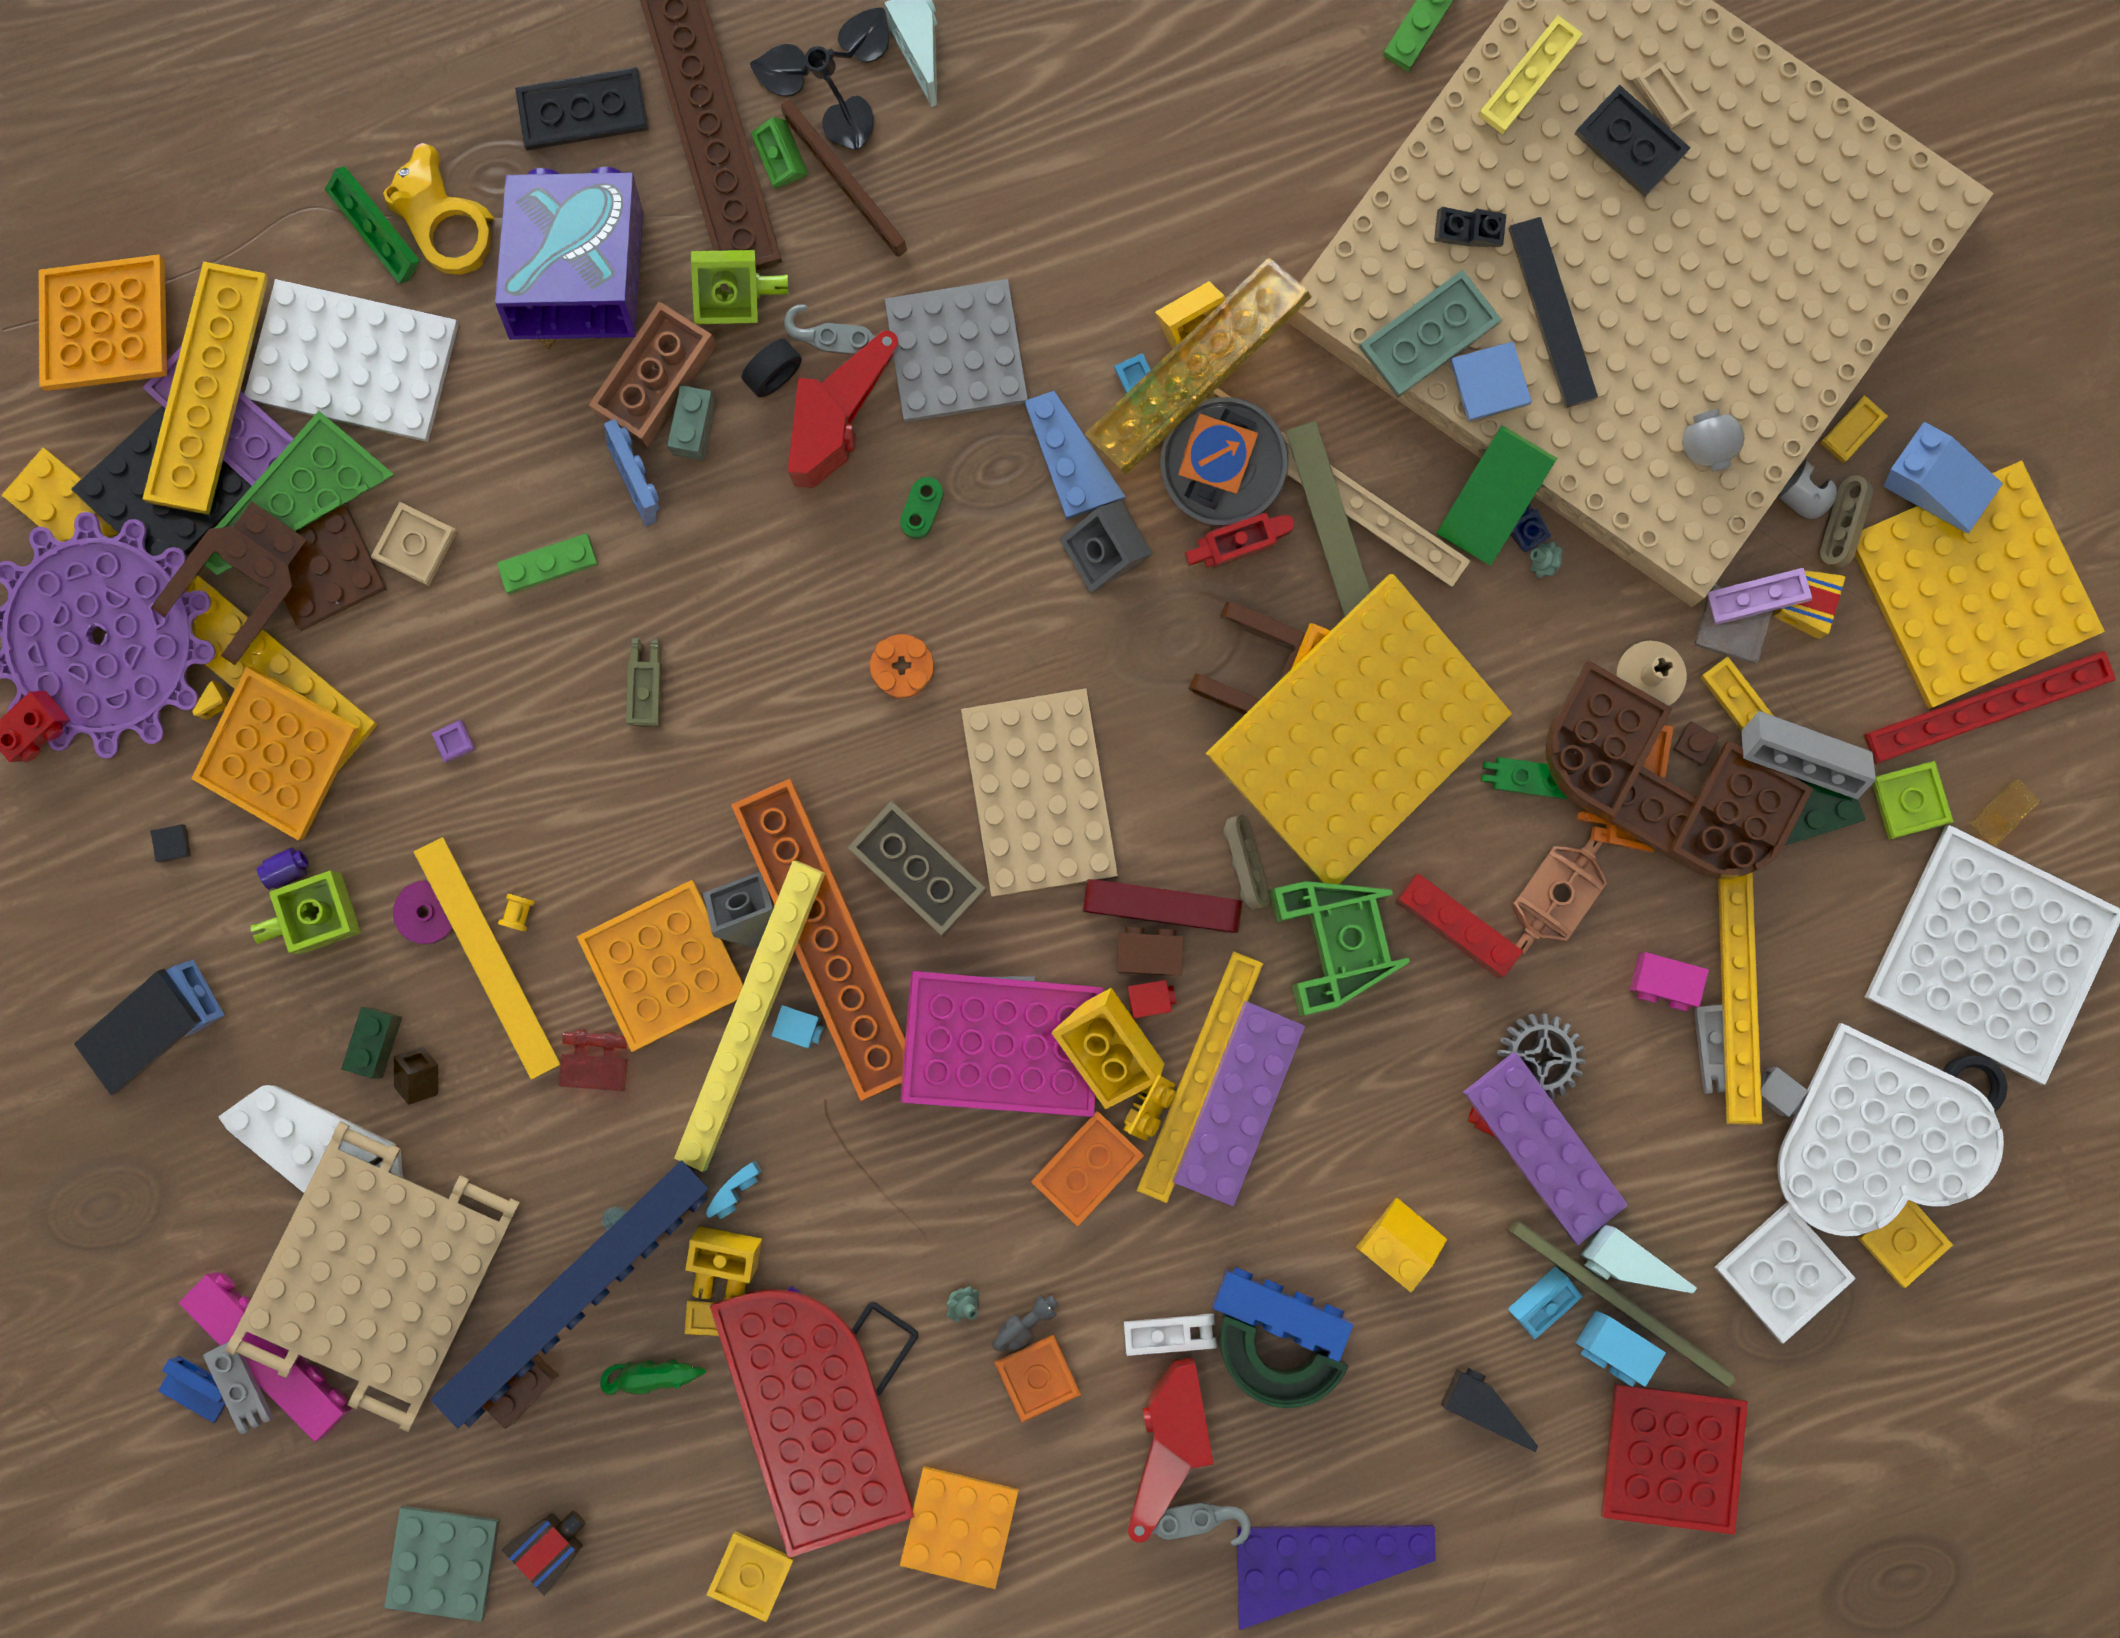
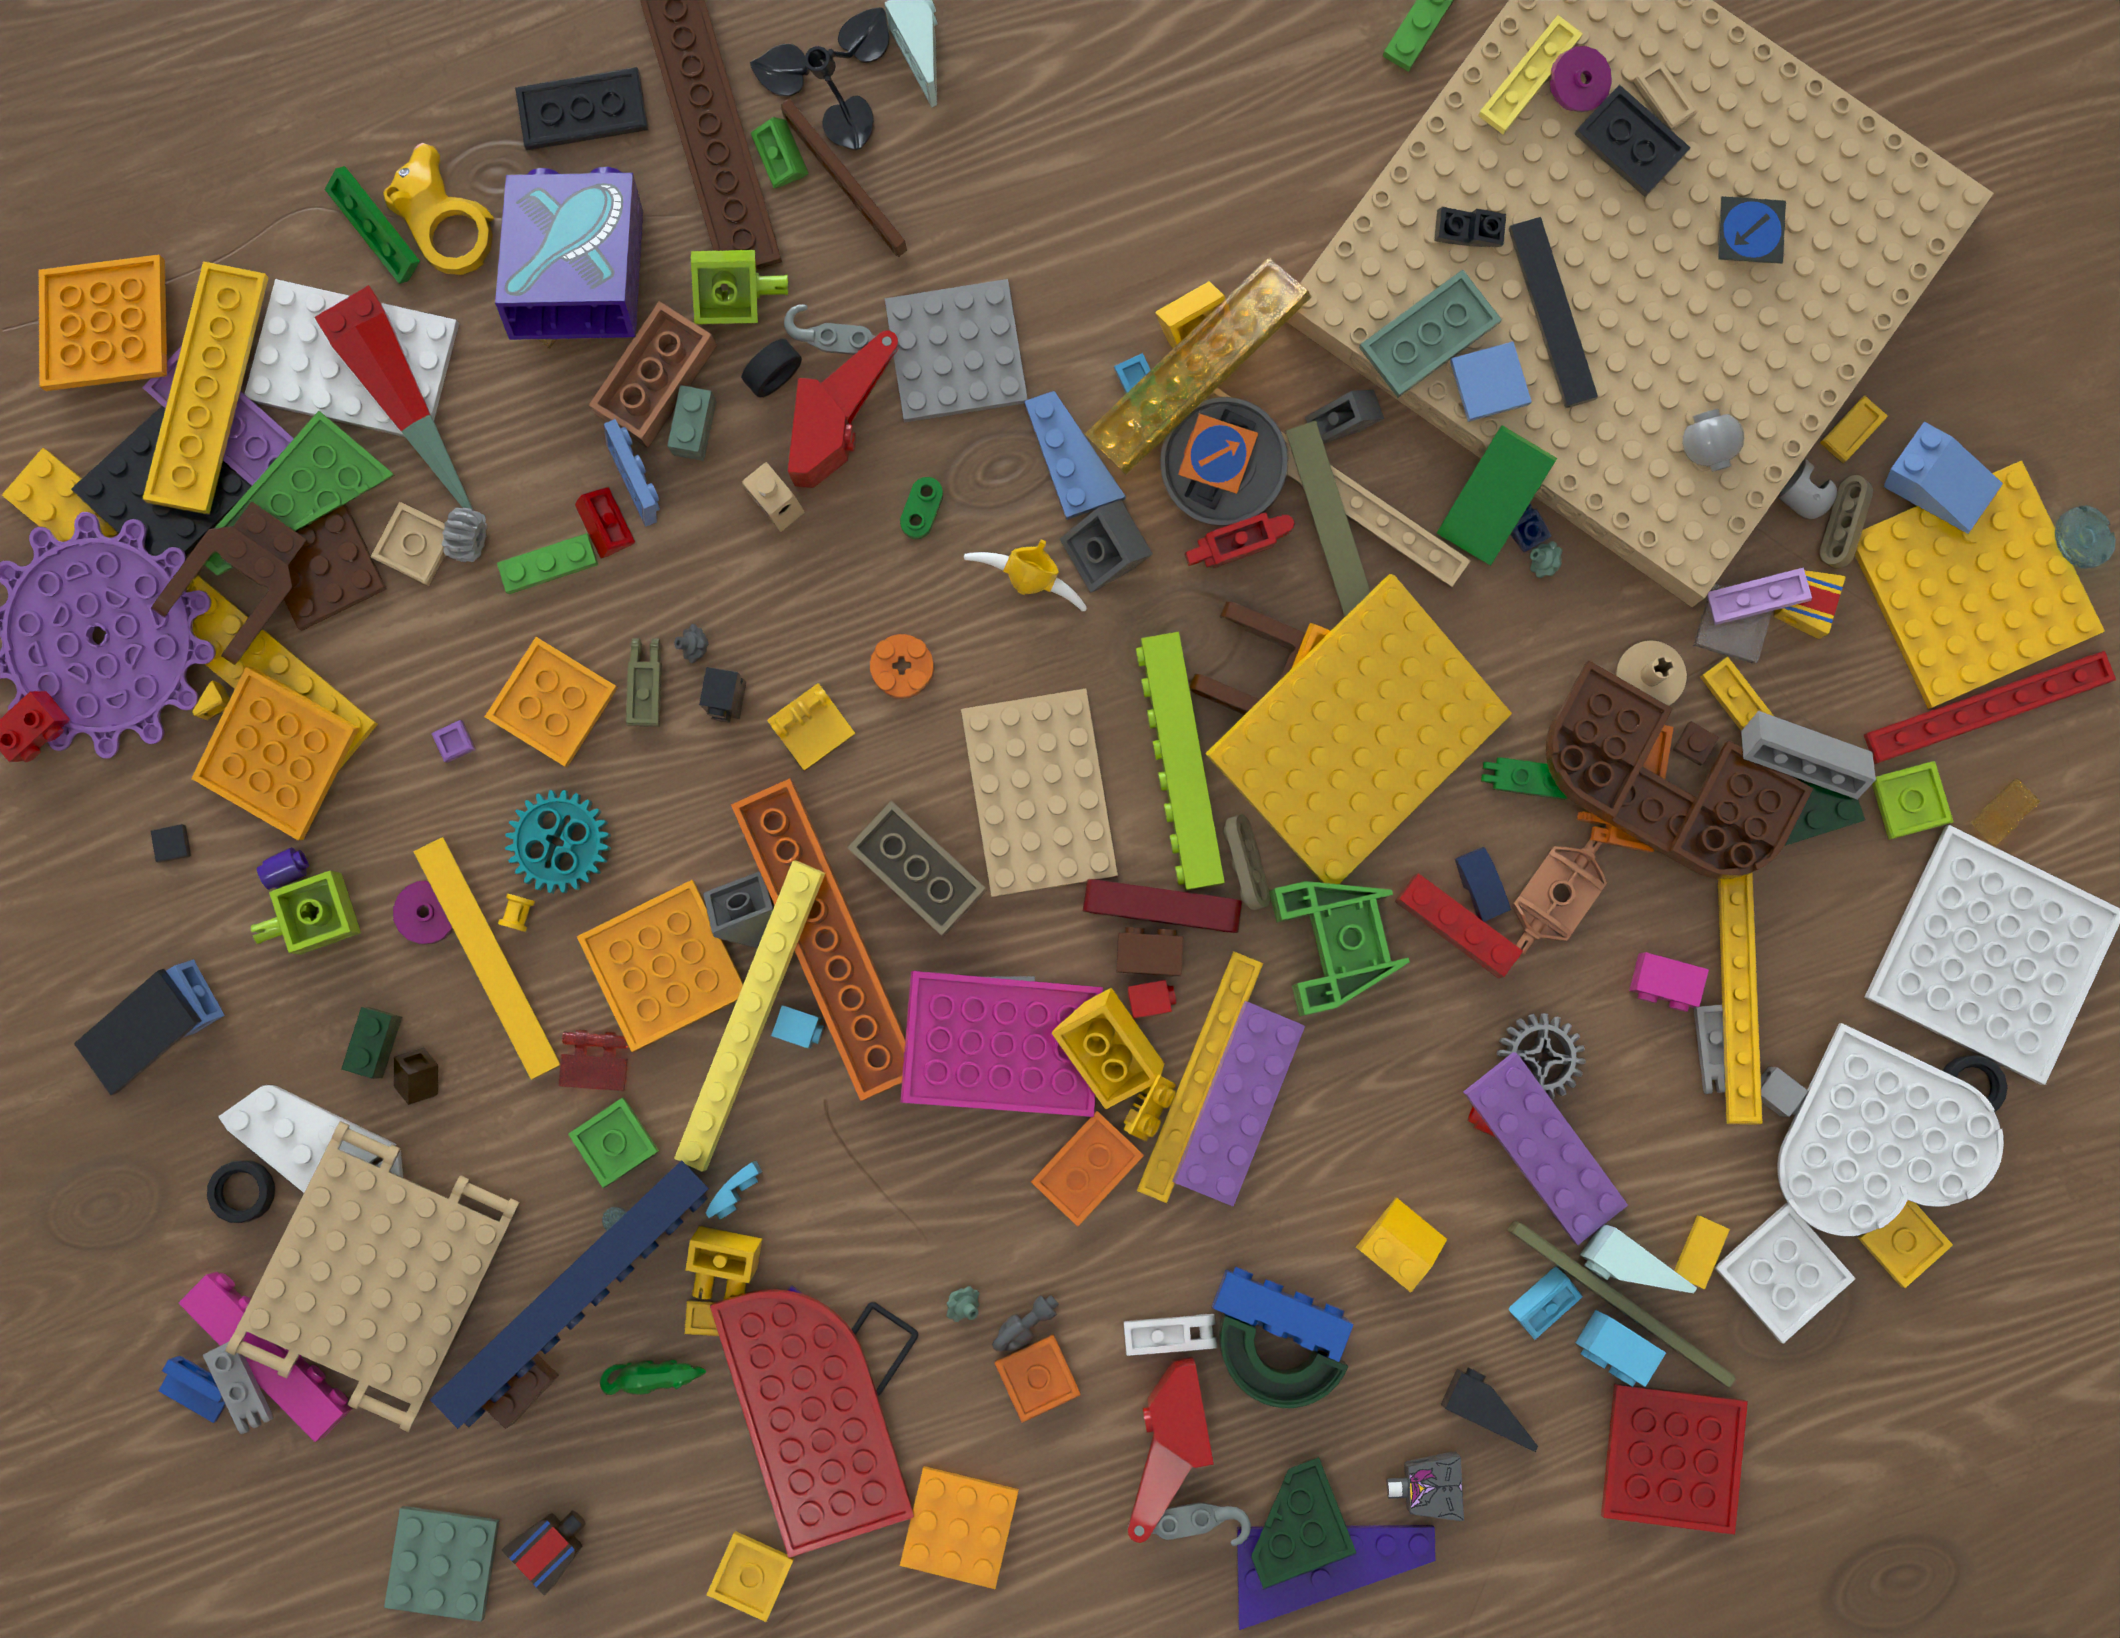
none -> black tyre [207,1161,275,1223]
none -> red plate [314,285,473,509]
none -> light grey gear [442,507,488,562]
none -> light orange plate [484,637,618,768]
none -> teal gear [505,790,611,894]
none -> bright green plate [568,1097,659,1188]
none -> red slope [575,487,635,559]
none -> dark grey plant [674,624,709,663]
none -> black brick [699,667,746,723]
none -> tan torso [742,462,805,532]
none -> yellow hinge [767,683,856,771]
none -> yellow helmet [964,539,1087,611]
none -> lime brick [1136,632,1225,892]
none -> dark green plate [1251,1457,1356,1590]
none -> dark grey slope [1305,390,1384,444]
none -> dark grey torso [1386,1452,1464,1521]
none -> dark blue slope [1455,847,1511,922]
none -> magenta plate [1550,46,1612,112]
none -> yellow tile [1674,1215,1730,1289]
none -> piece [1718,196,1786,264]
none -> clear light blue tile [2055,505,2116,569]

